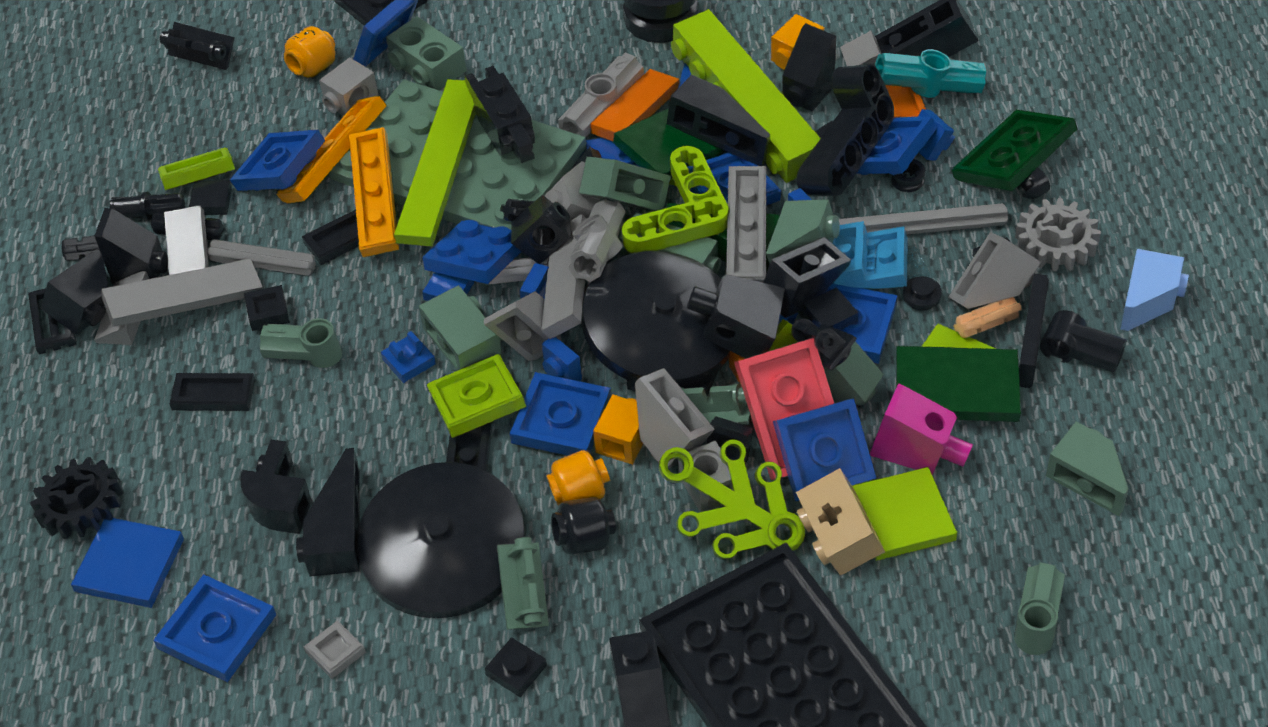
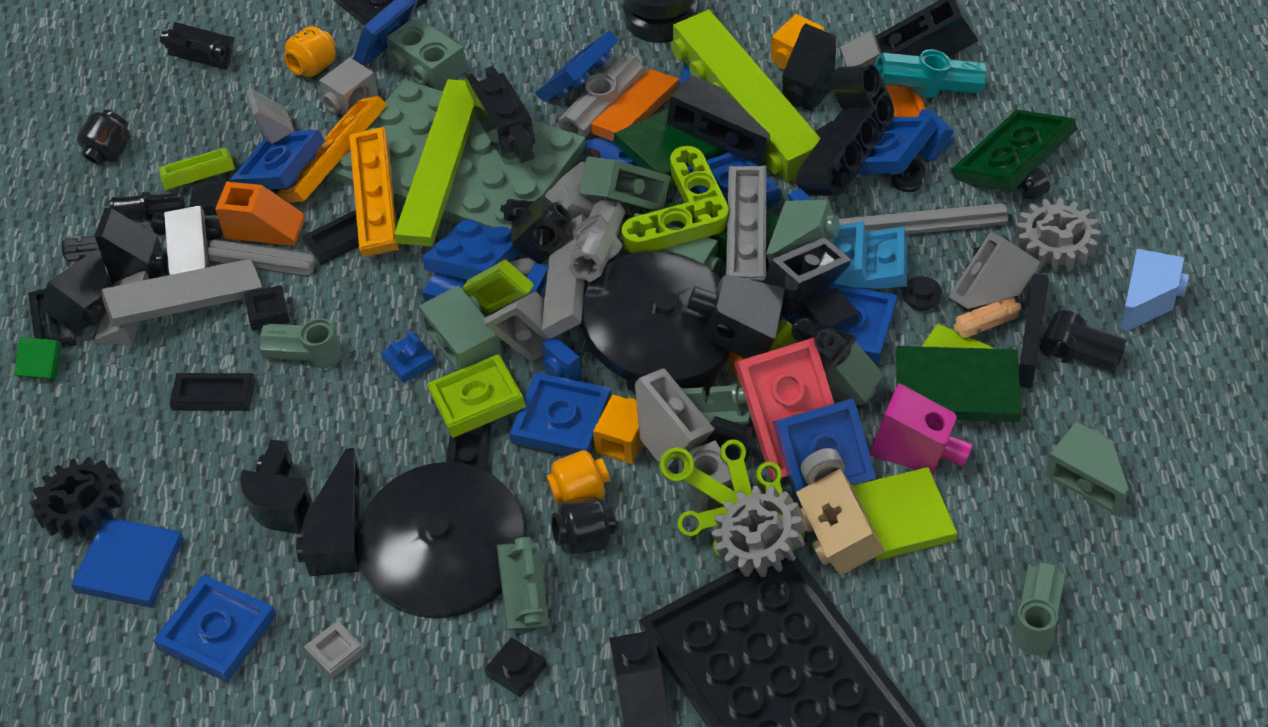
none -> green tile [14,337,62,380]
none -> black head [77,110,131,165]
none -> orange slope [215,182,305,246]
none -> light grey slope [246,88,294,144]
none -> lime tile [462,259,534,314]
none -> blue plate [535,30,619,102]
none -> light grey gear [712,486,807,577]
none -> light grey tile [800,448,845,485]

